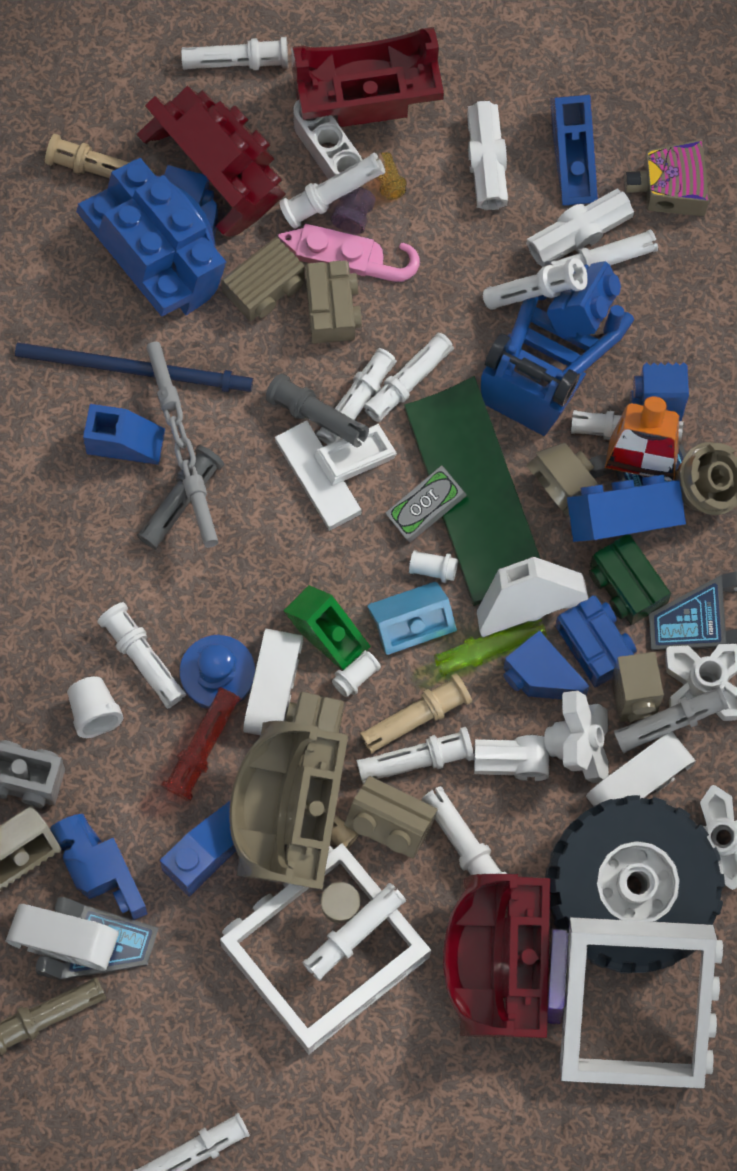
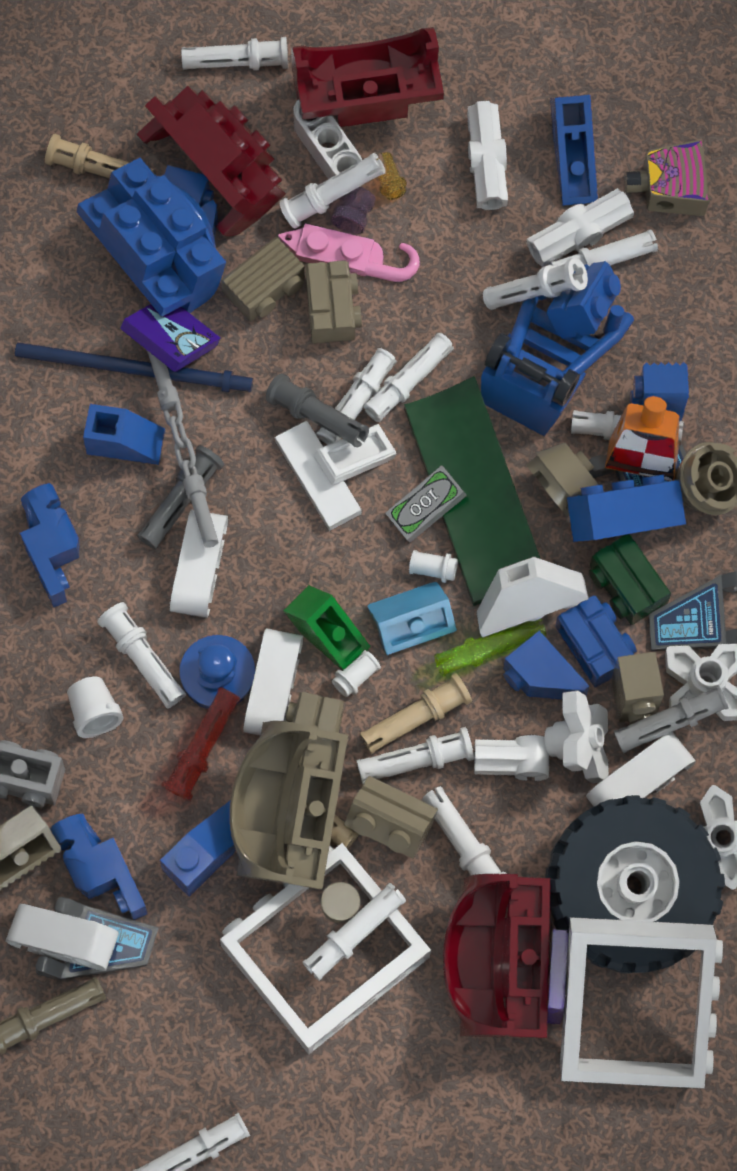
none -> blue plate [20,483,79,608]
none -> dark purple tile [120,304,221,372]
none -> white beam [170,510,228,618]

